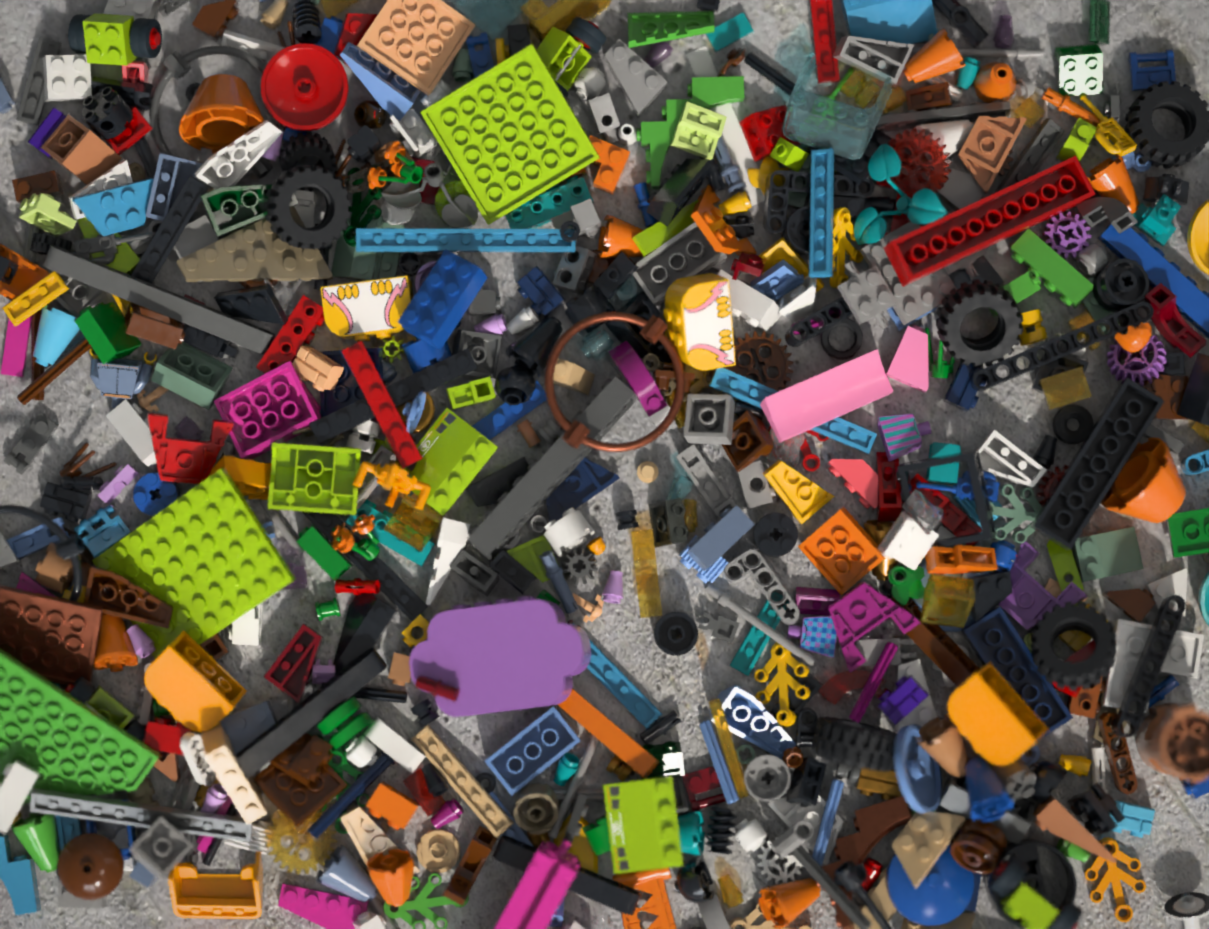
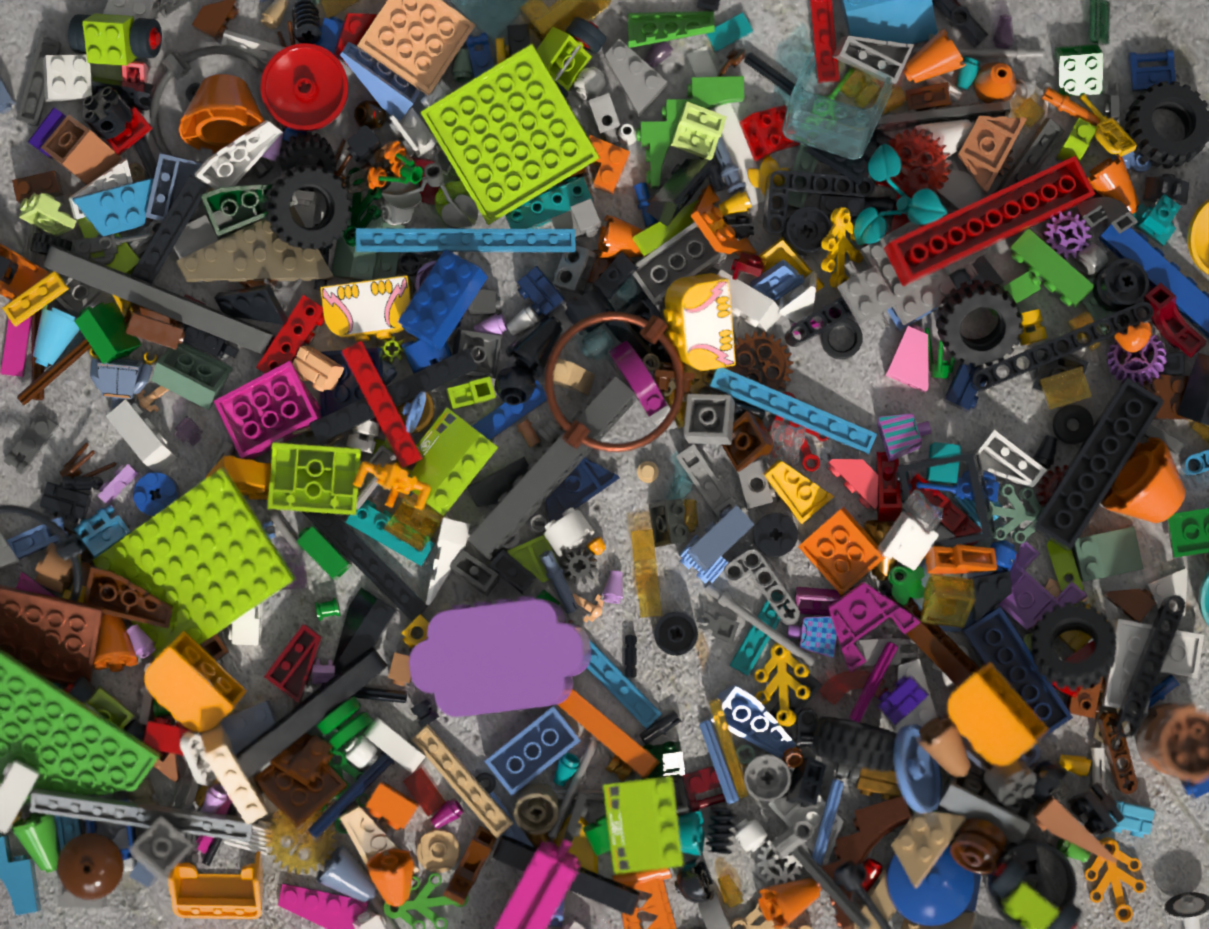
red wing [147,413,234,484] -> none
orange plant [330,514,380,561] -> none
red pin [335,578,380,595] -> none
dark red axle [415,675,460,702] -> none
black cone [421,763,449,797] -> none
black bush [560,221,580,242] -> none
black wheel [615,510,639,530] -> none
bright pink arch [760,349,893,443] -> none
lime brick [770,137,809,172] -> none
dark azure tile [809,148,834,278] -> none
blue cone [965,757,1014,822] -> none
none -> black axle [625,635,637,678]

